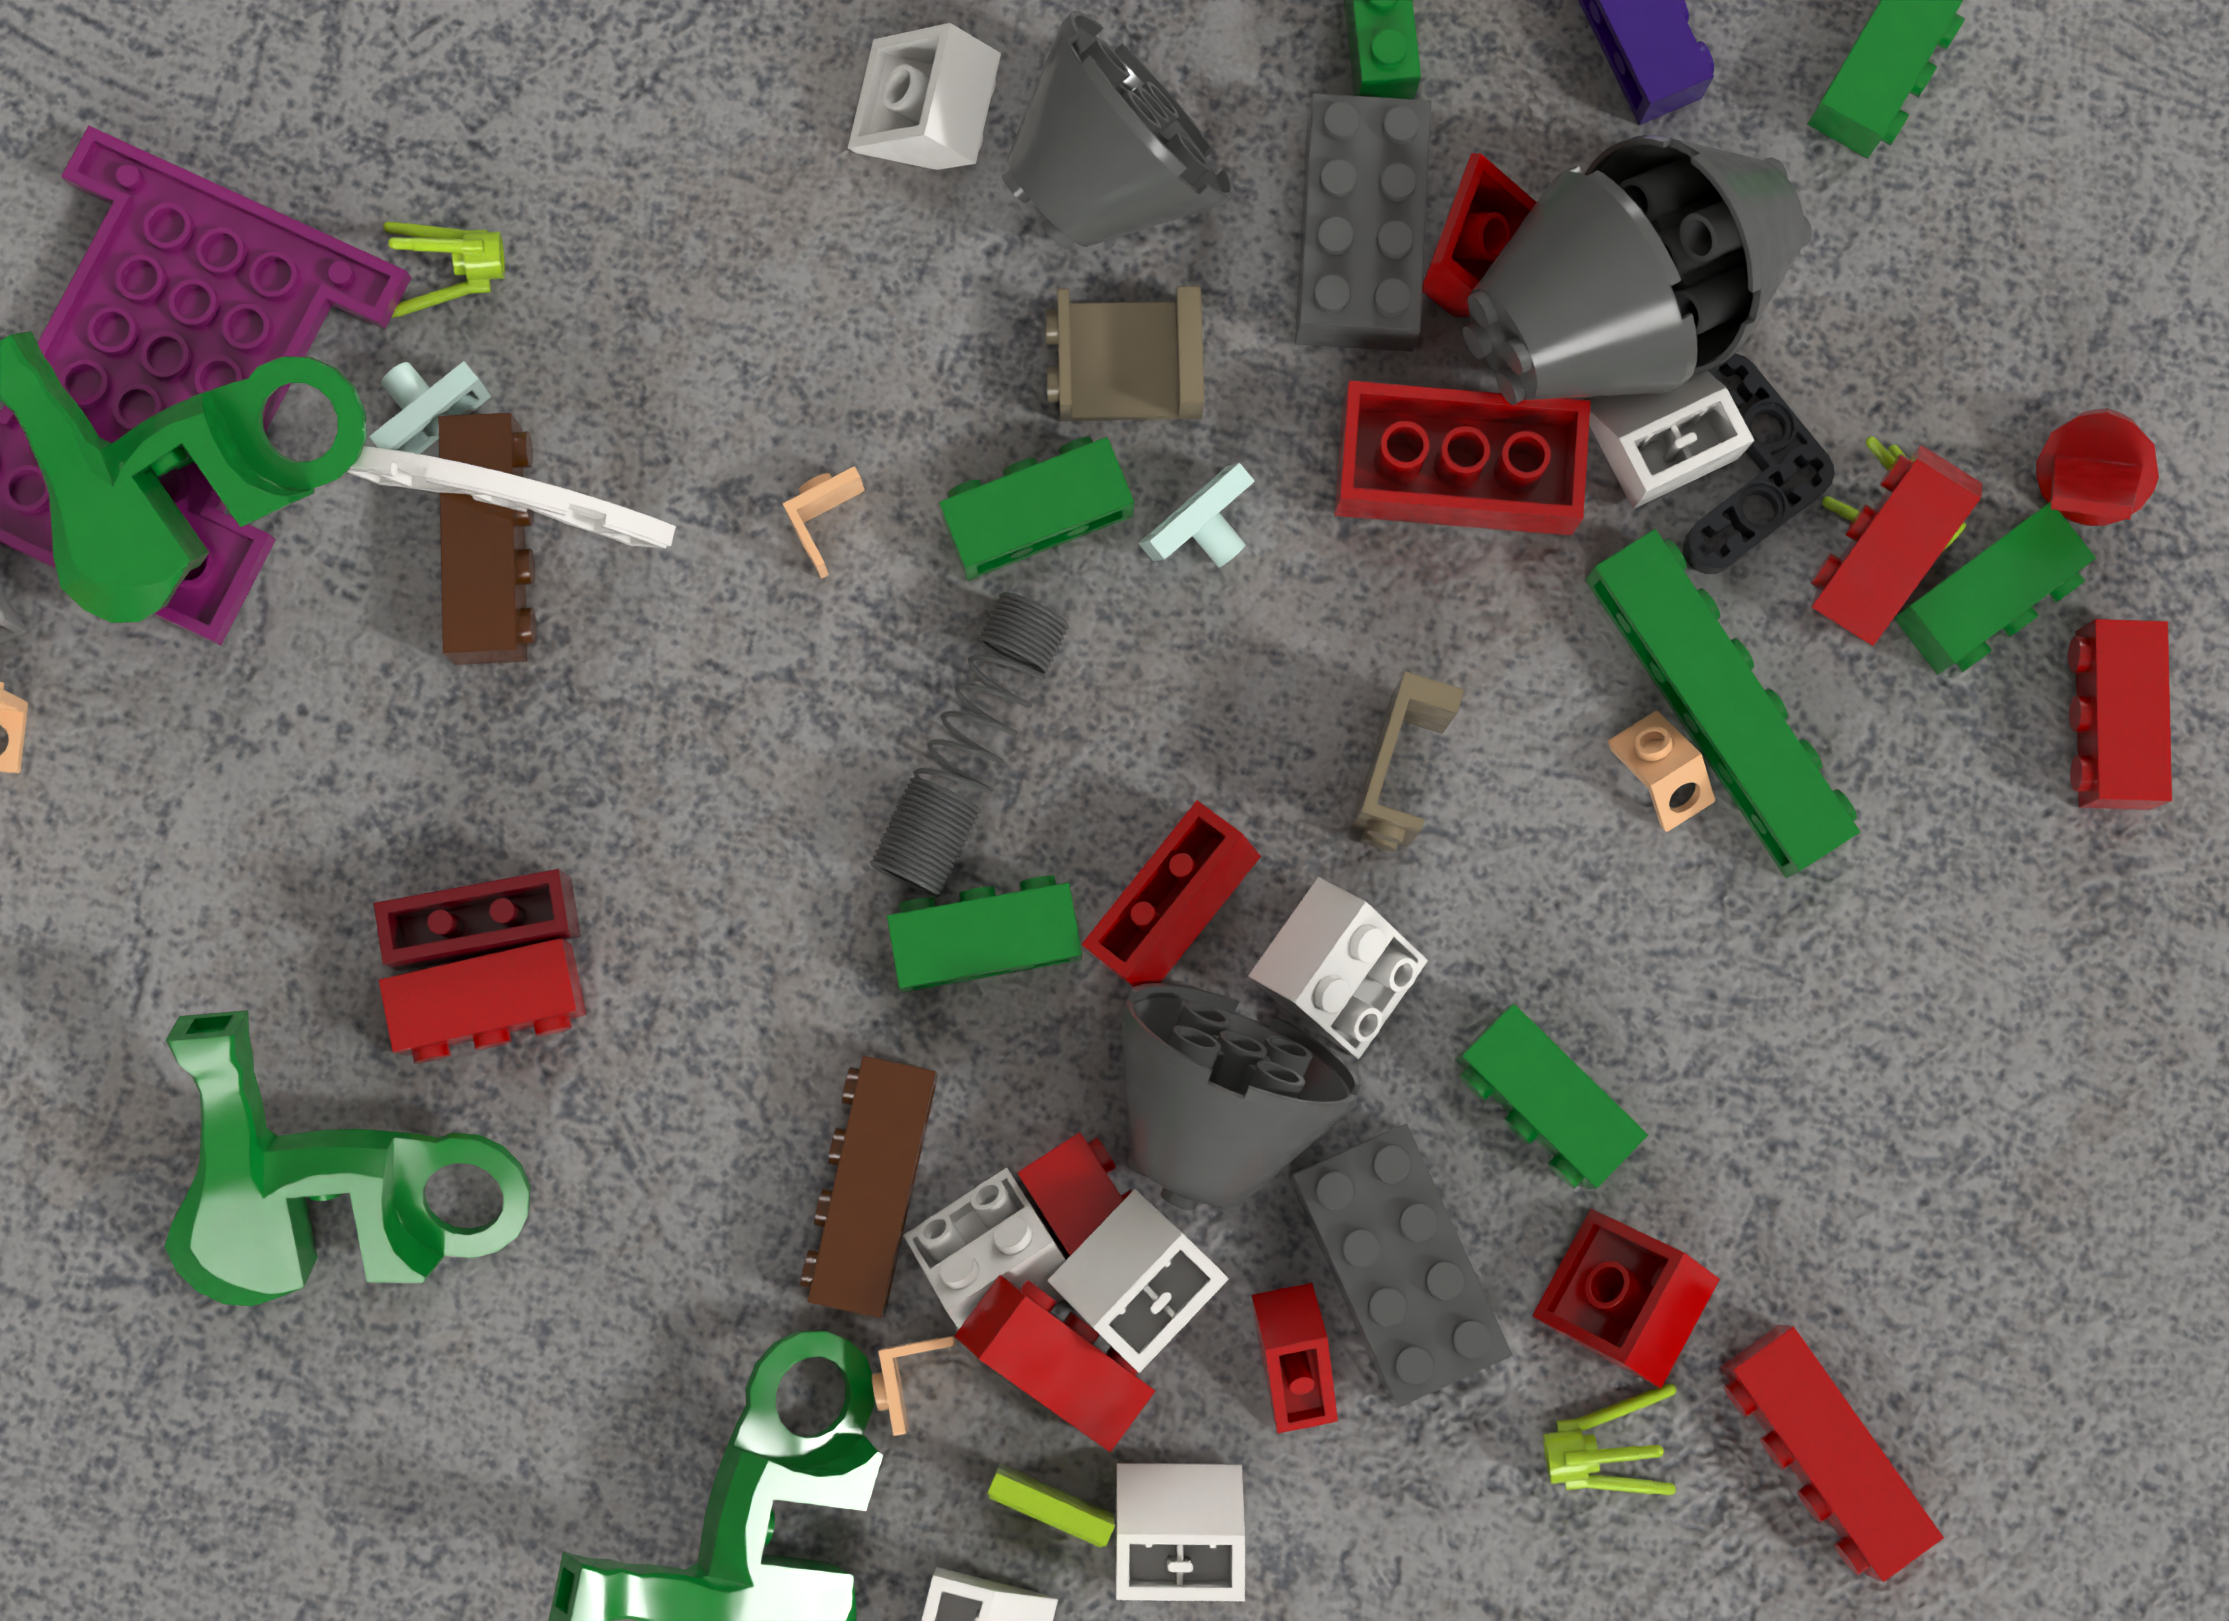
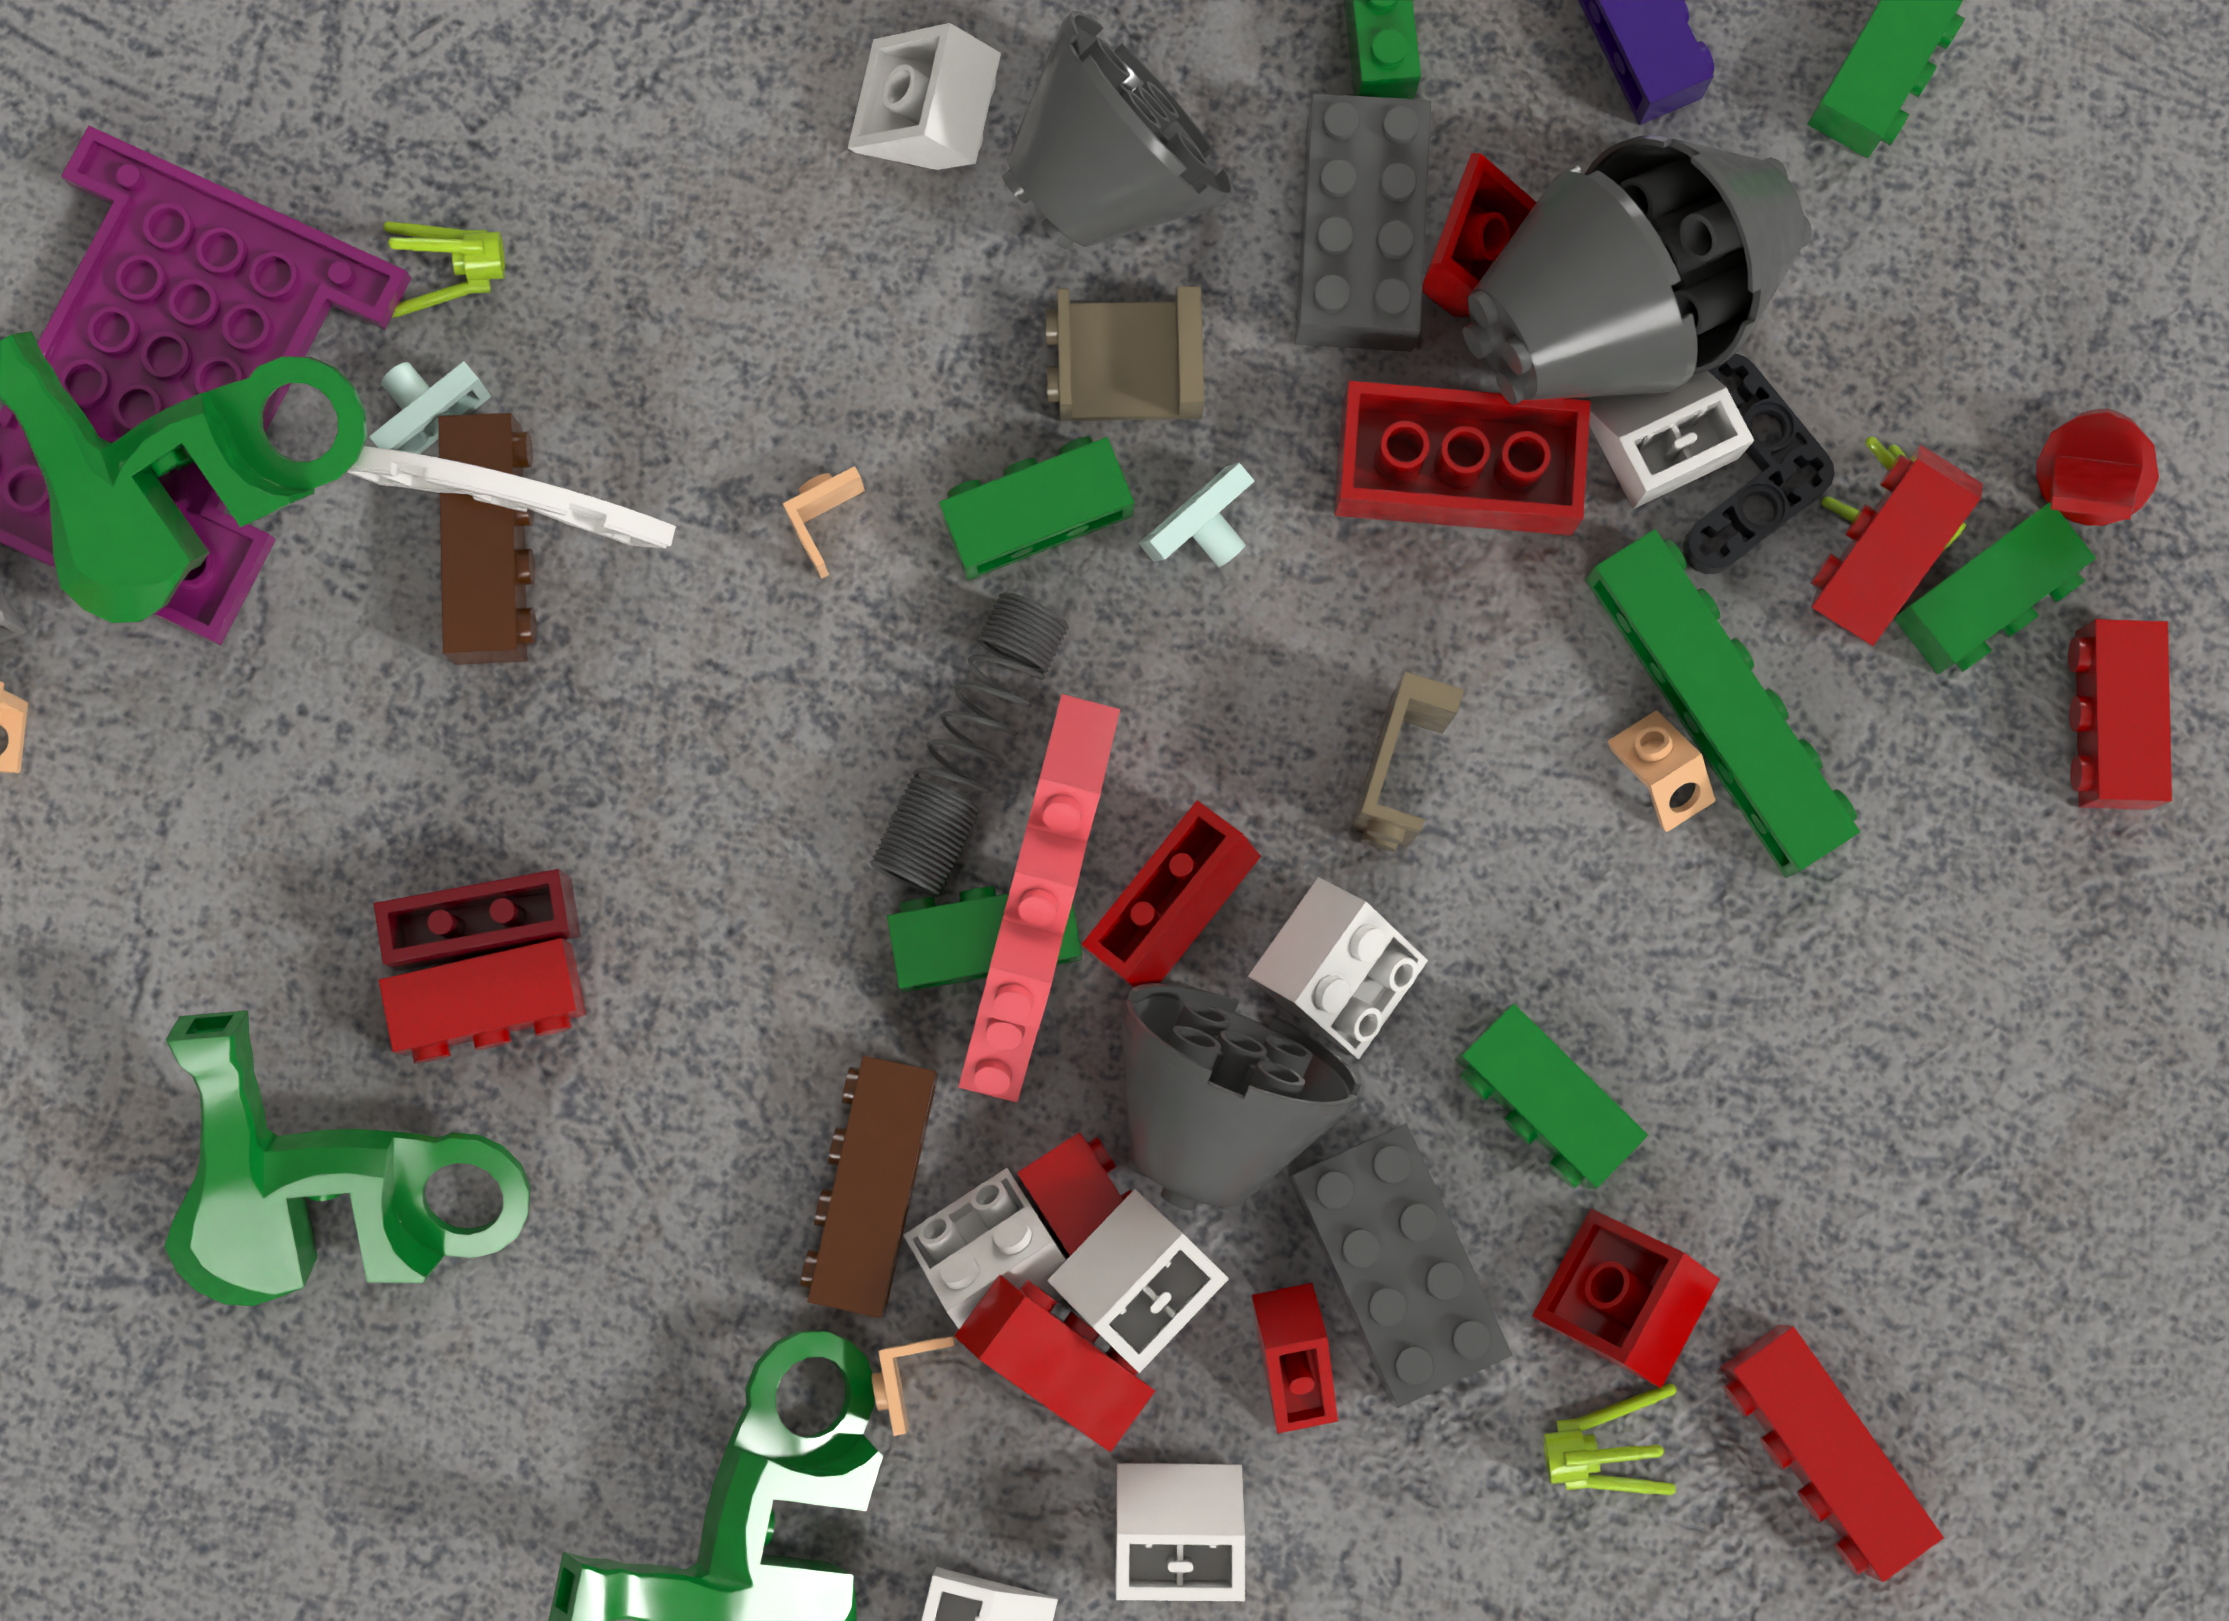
lime tile [987,1463,1115,1548] -> none
none -> coral arch [958,694,1120,1103]

